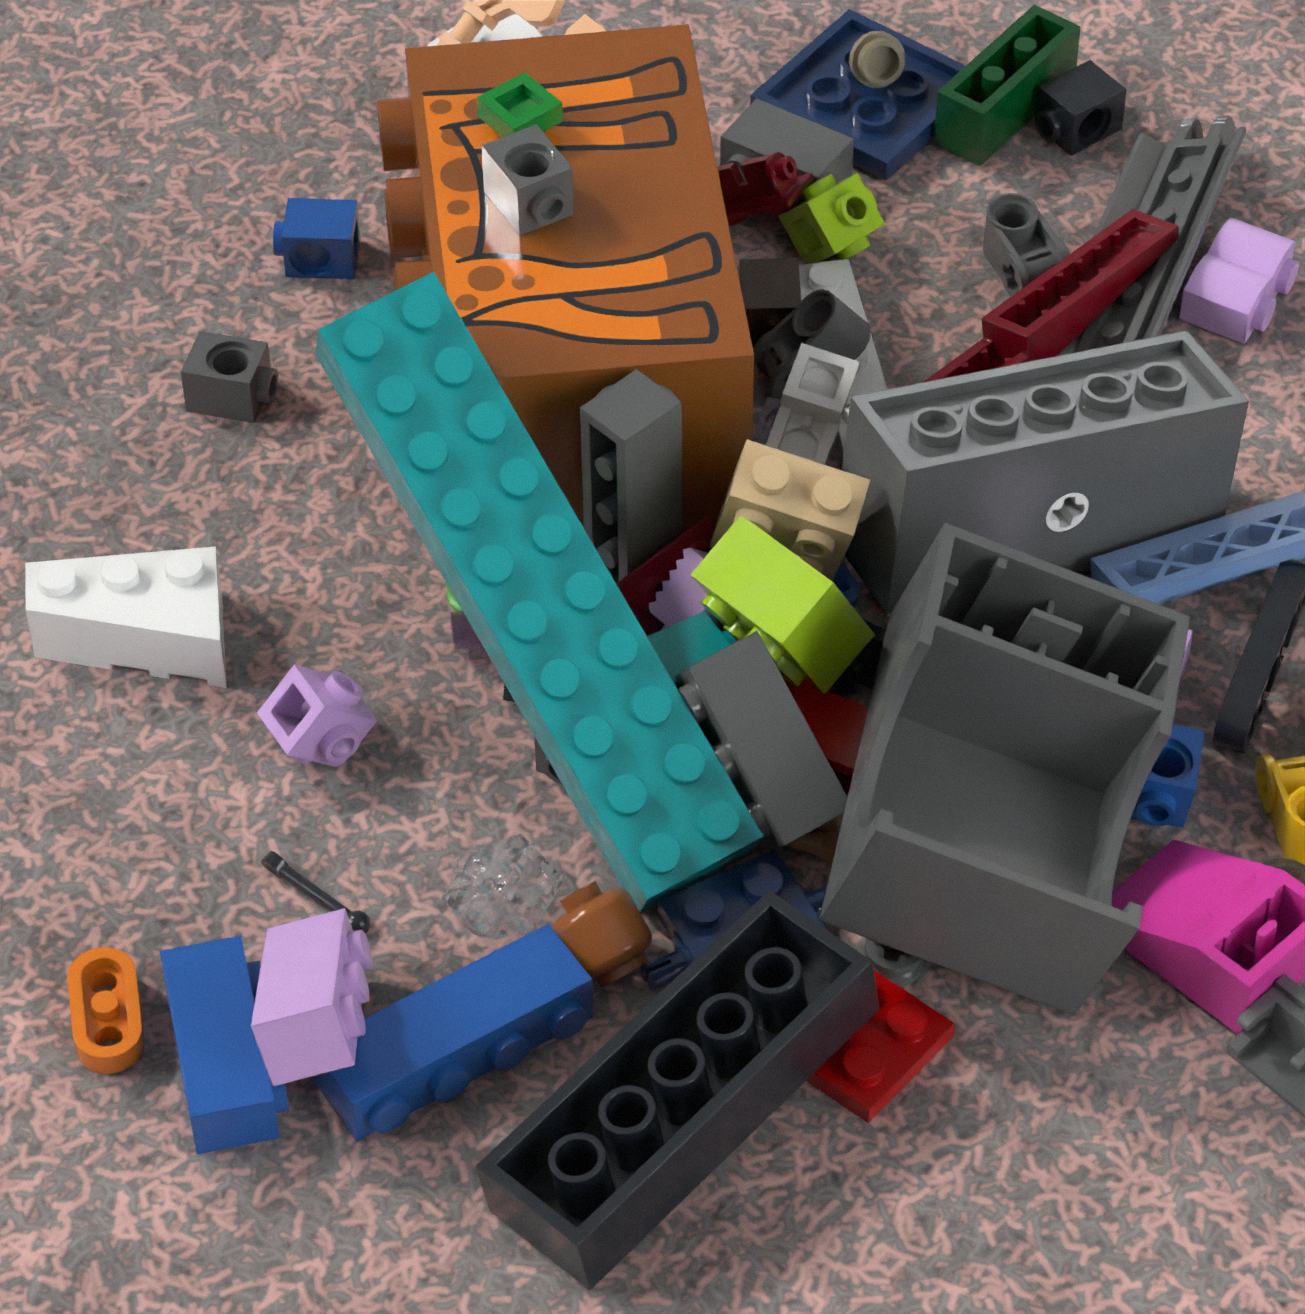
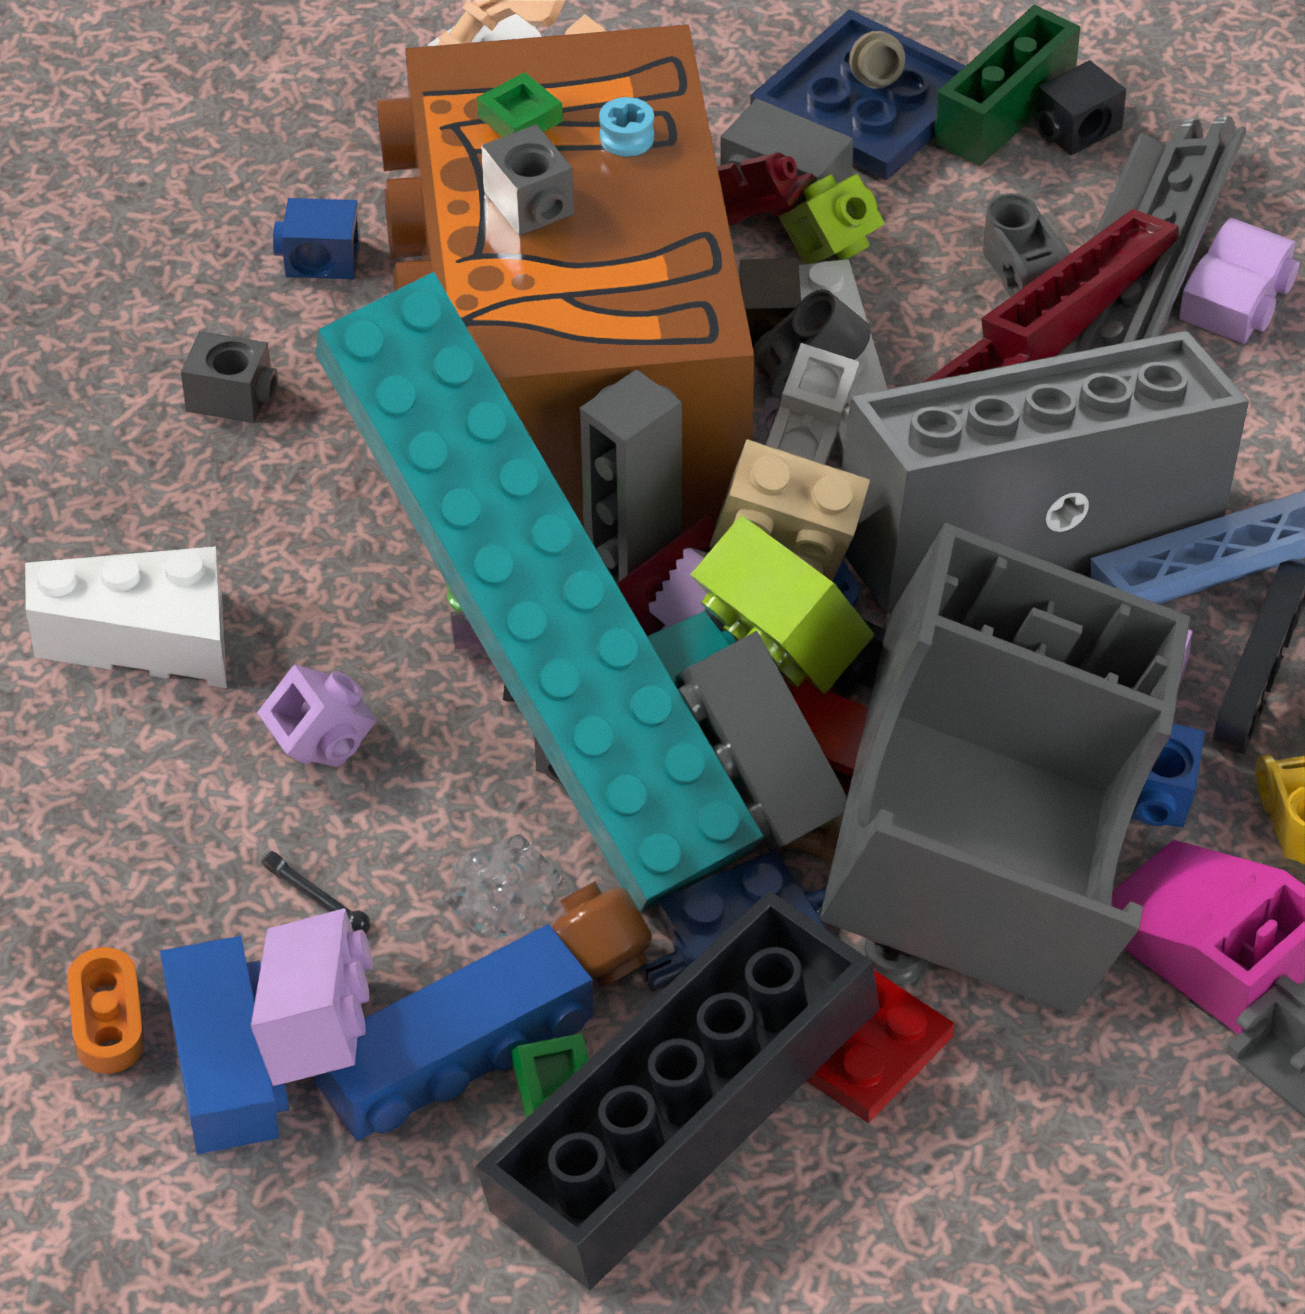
none -> green plate [510,1033,589,1118]
none -> medium azure bush [599,97,654,157]

